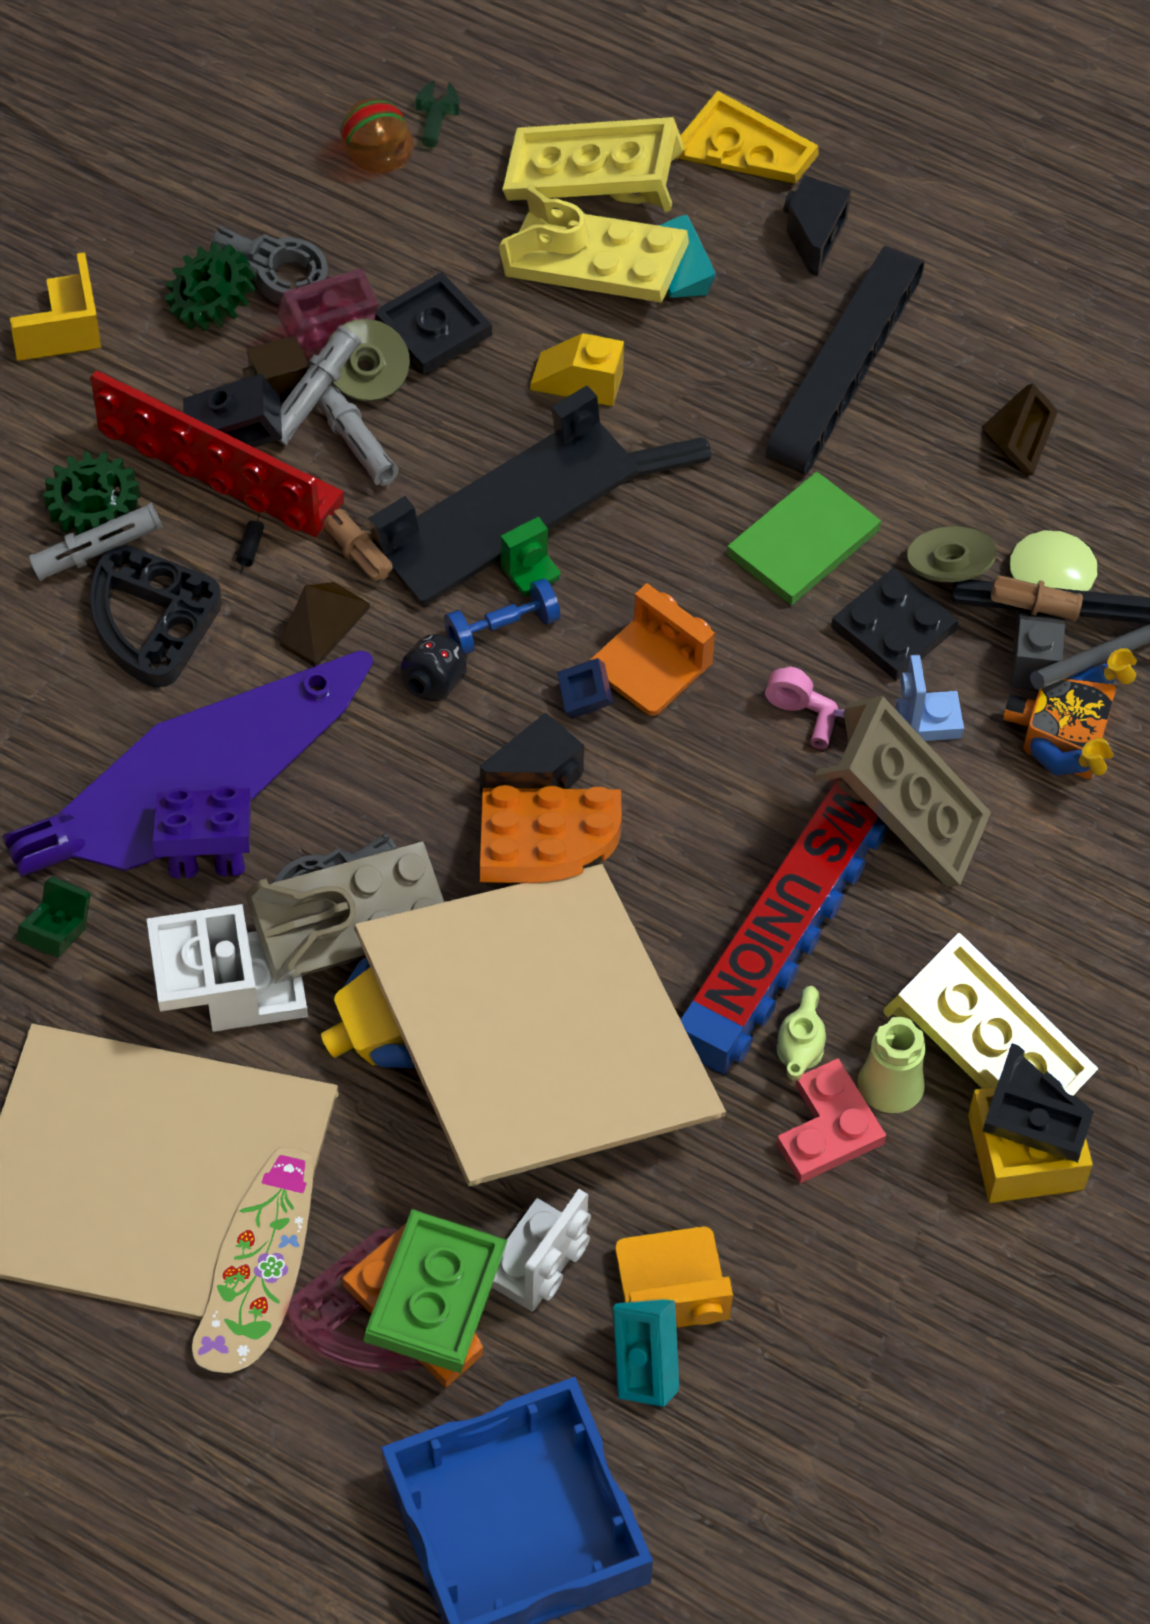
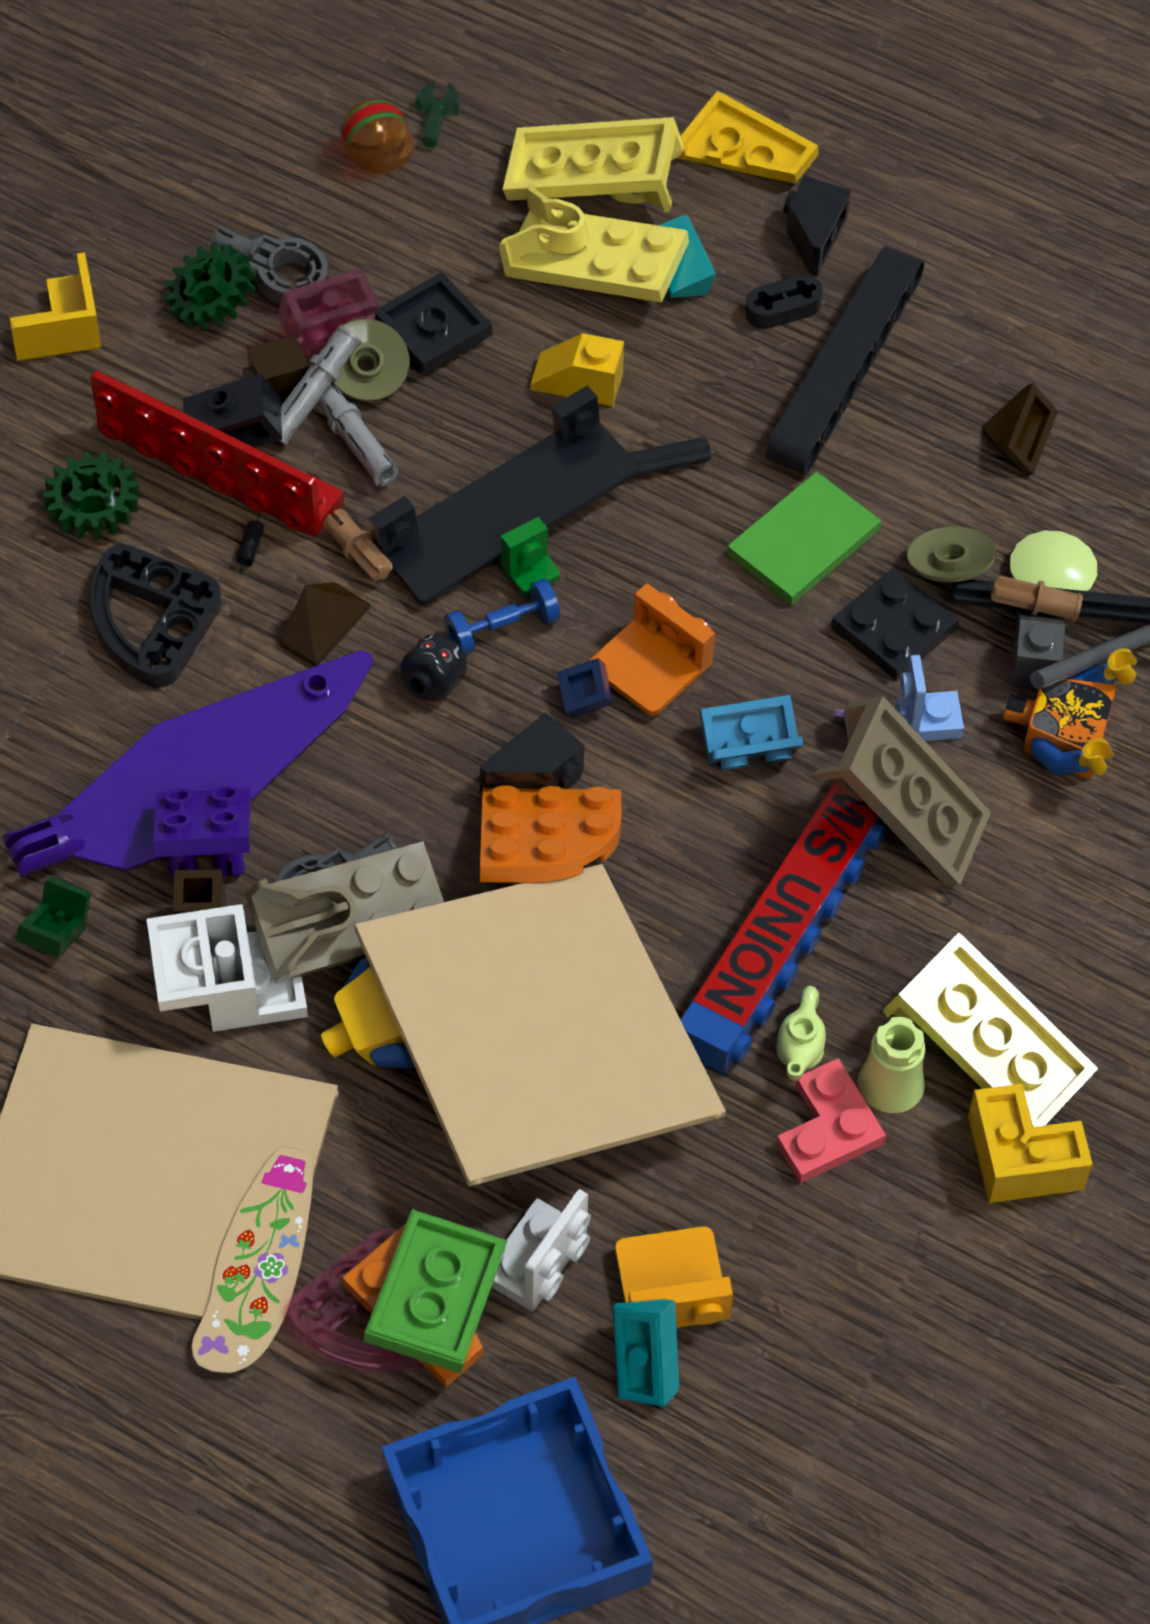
light grey pin [29,502,163,581] -> none
bright pink plate [765,667,838,750] -> none
black wing [982,1043,1094,1163] -> none
none -> dark brown brick [173,869,226,915]
none -> dark azure bracket [699,695,804,770]
none -> black beam [745,275,823,329]

